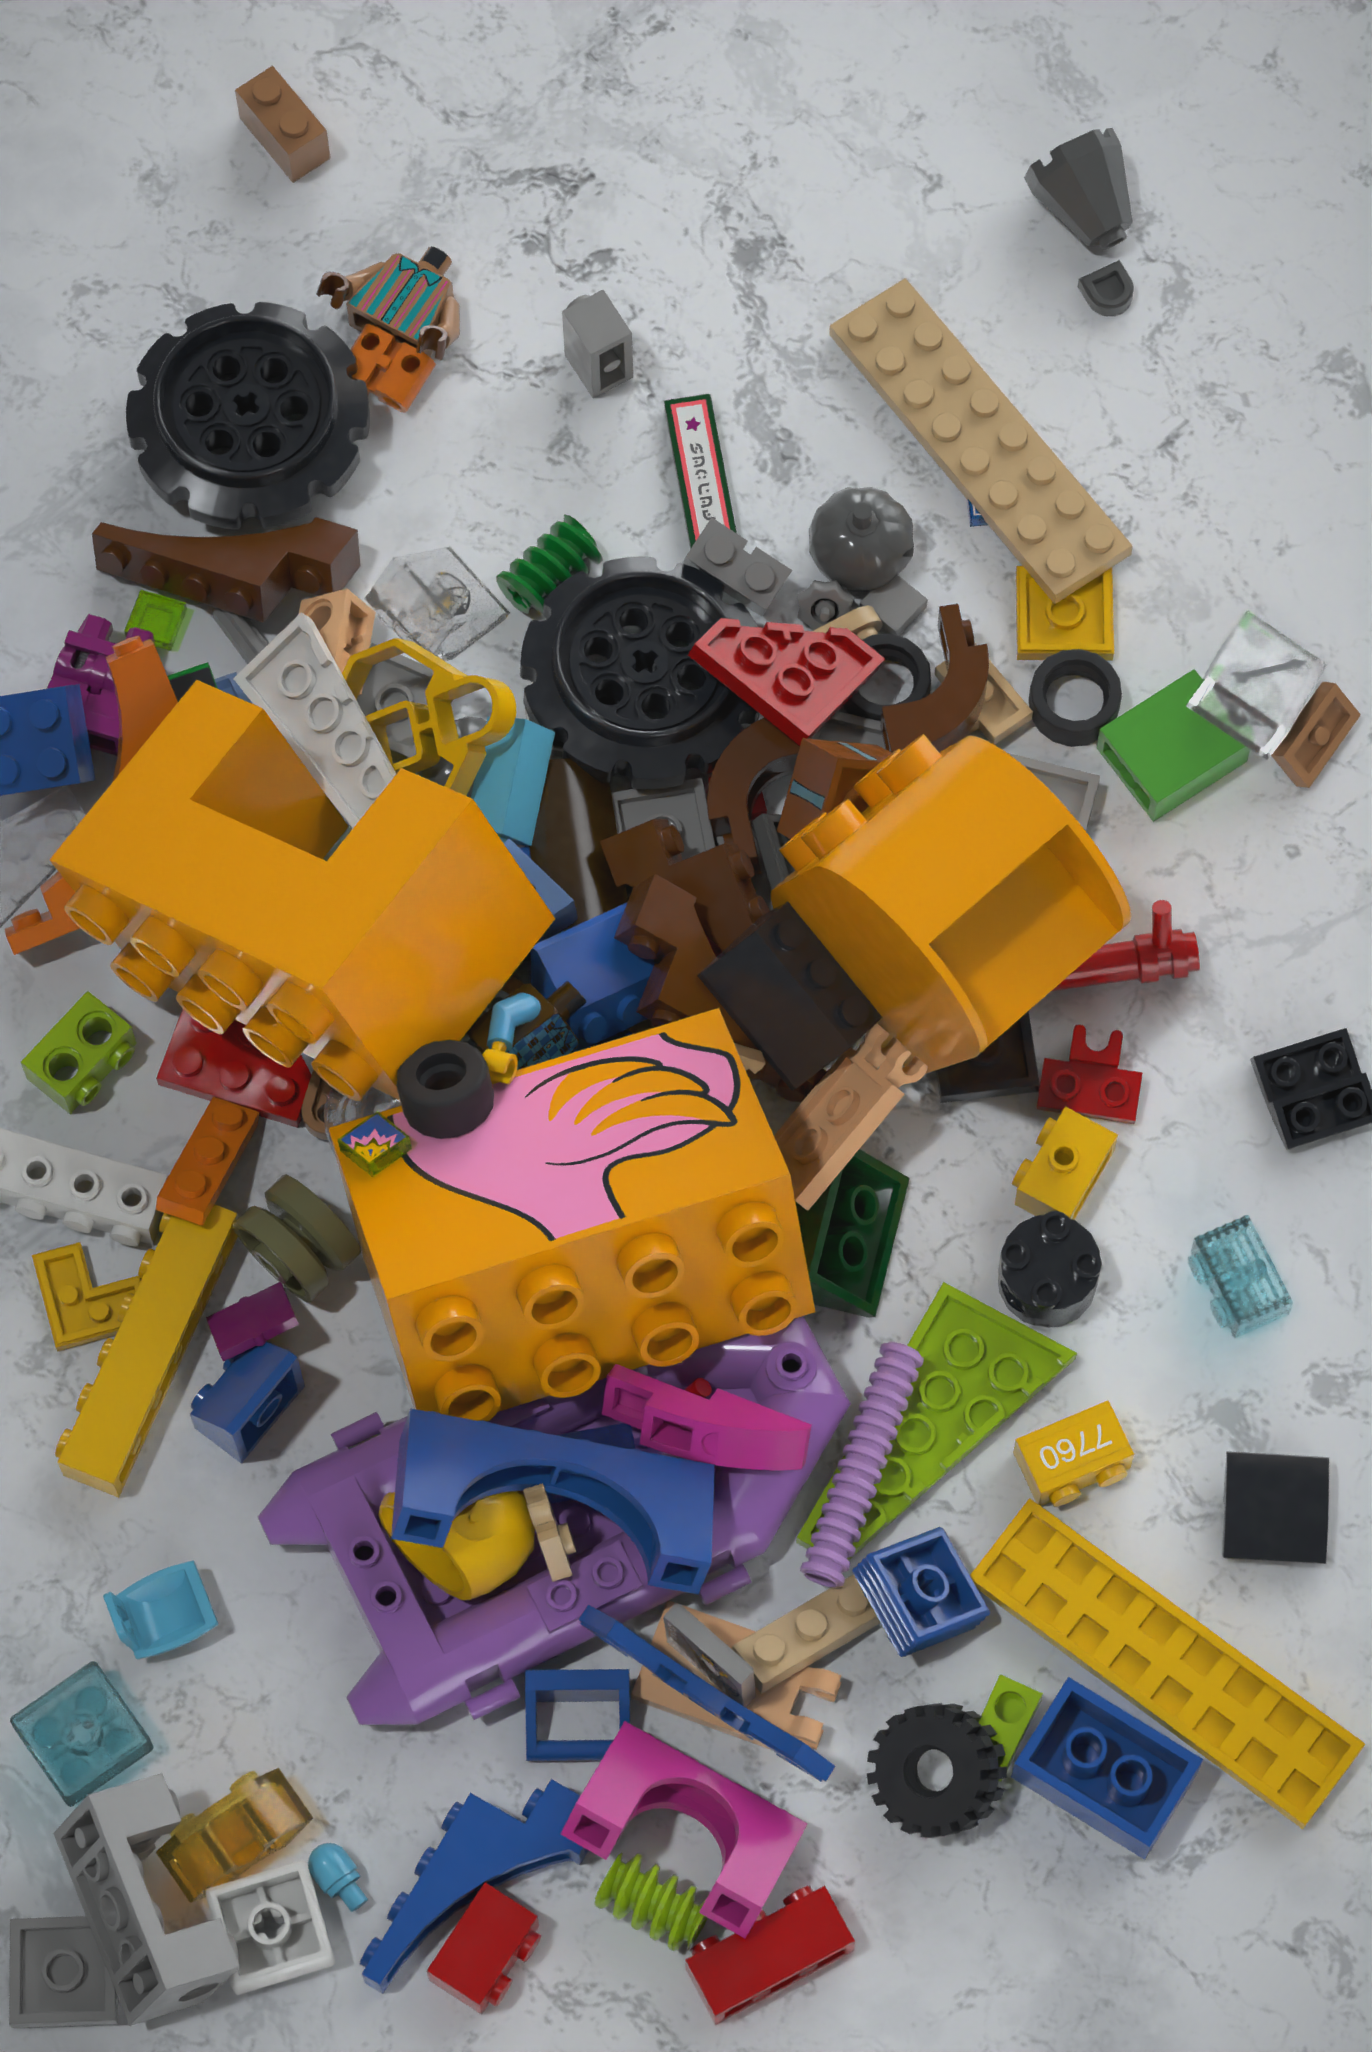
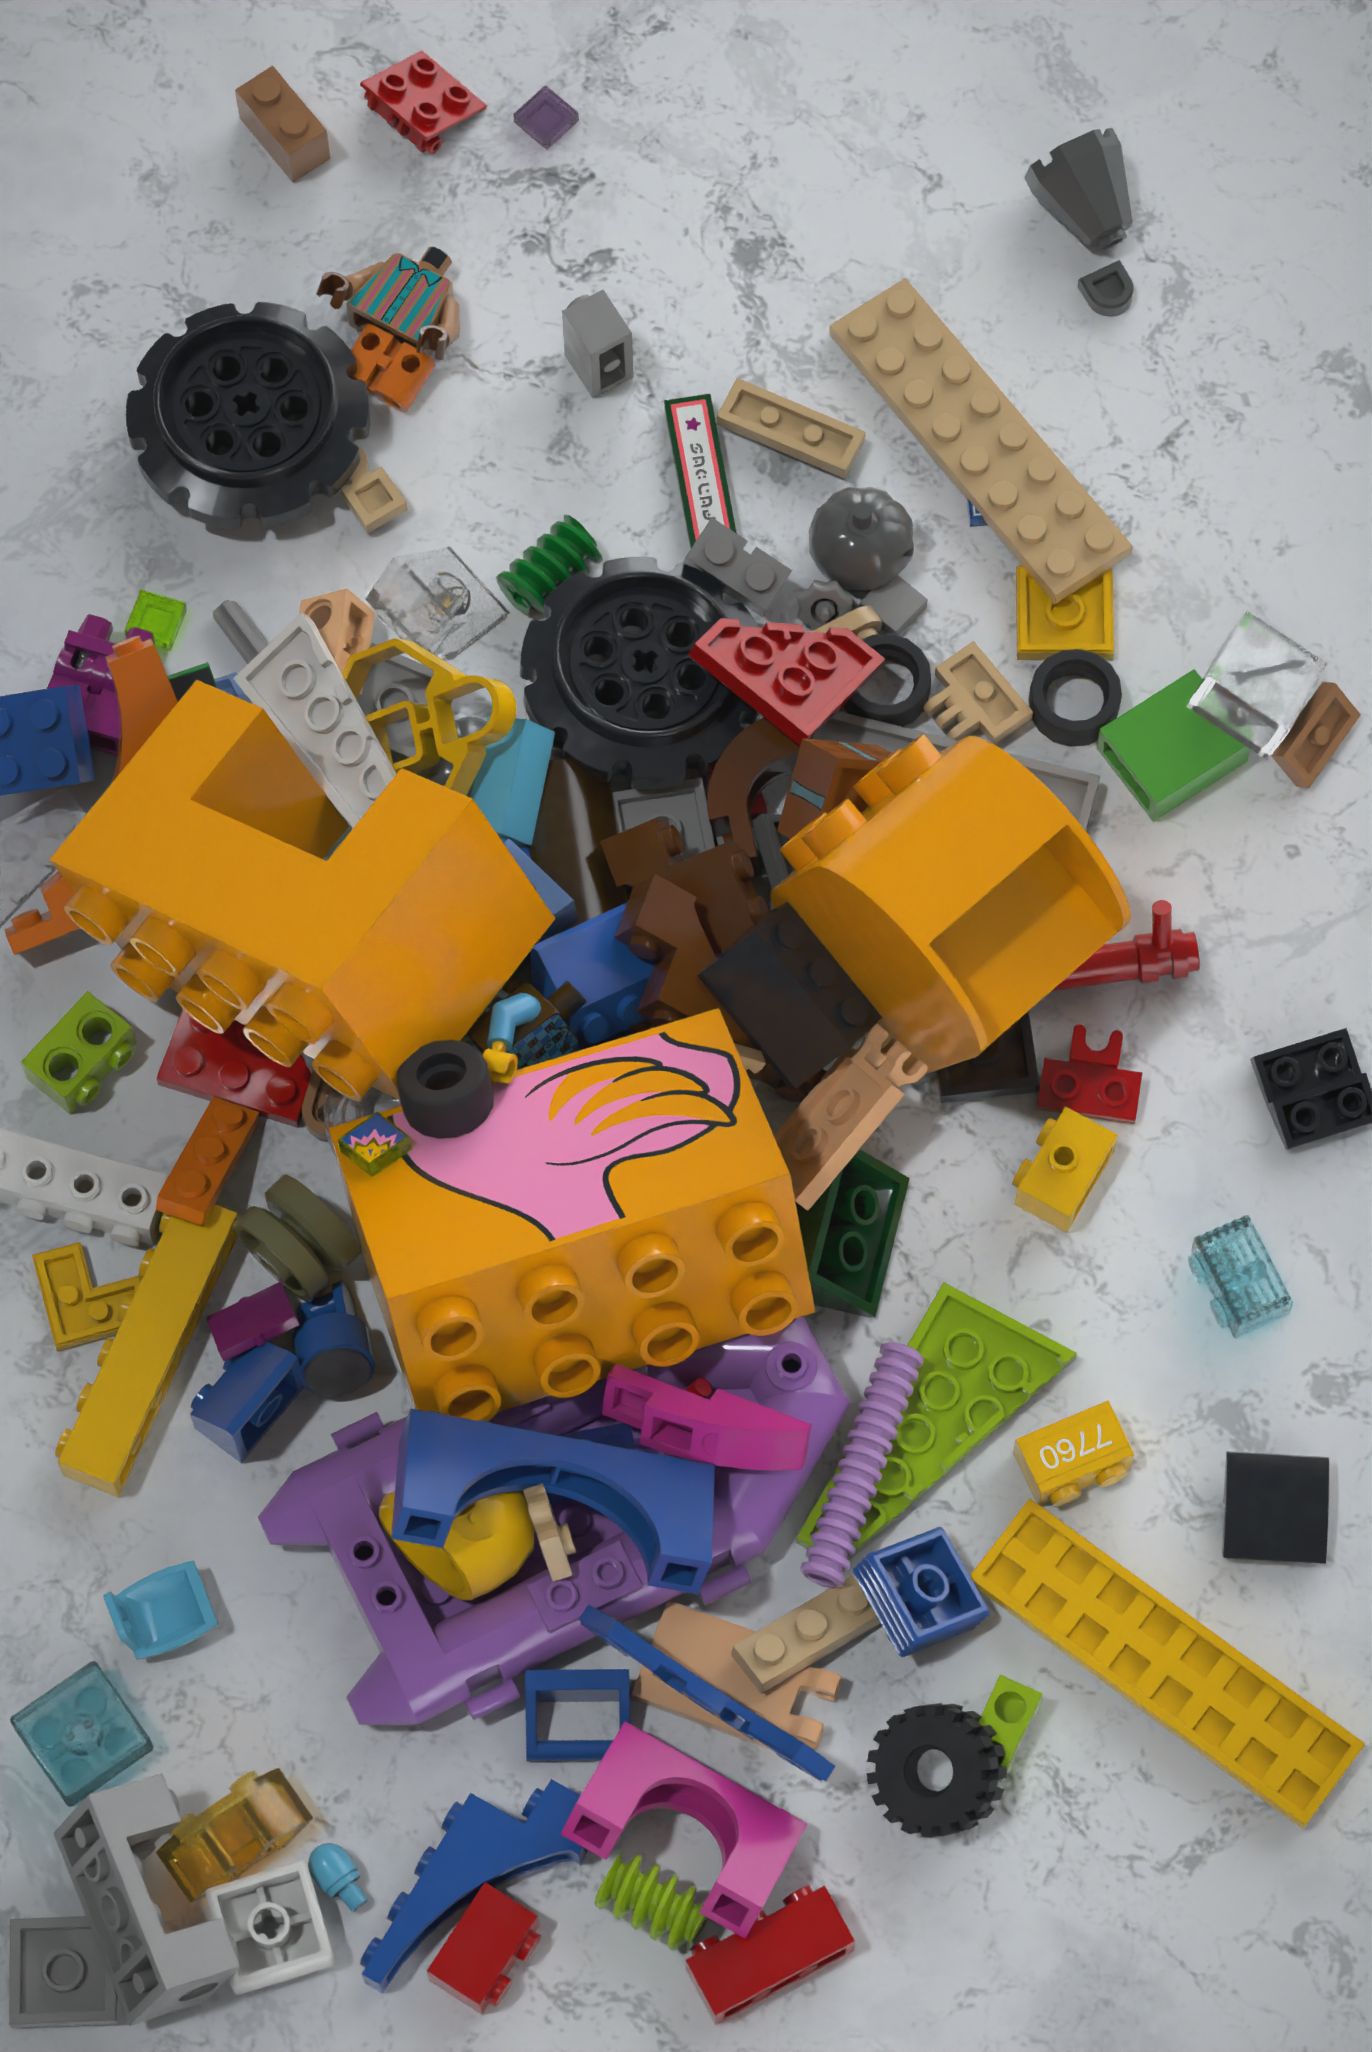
reddish brown arch [92,517,361,622] -> none
light grey tile [663,1603,756,1707] -> none
reddish brown arch [880,603,989,753] -> none
black brick [998,1211,1102,1327] -> none
blue brick [1011,1677,1203,1860] -> none
none -> blue piece [293,1280,375,1396]
none -> tan plate [341,446,408,534]
none -> red hinge [360,50,487,154]
none -> clear purple tile [513,85,579,150]
none -> tan plate [717,378,866,479]

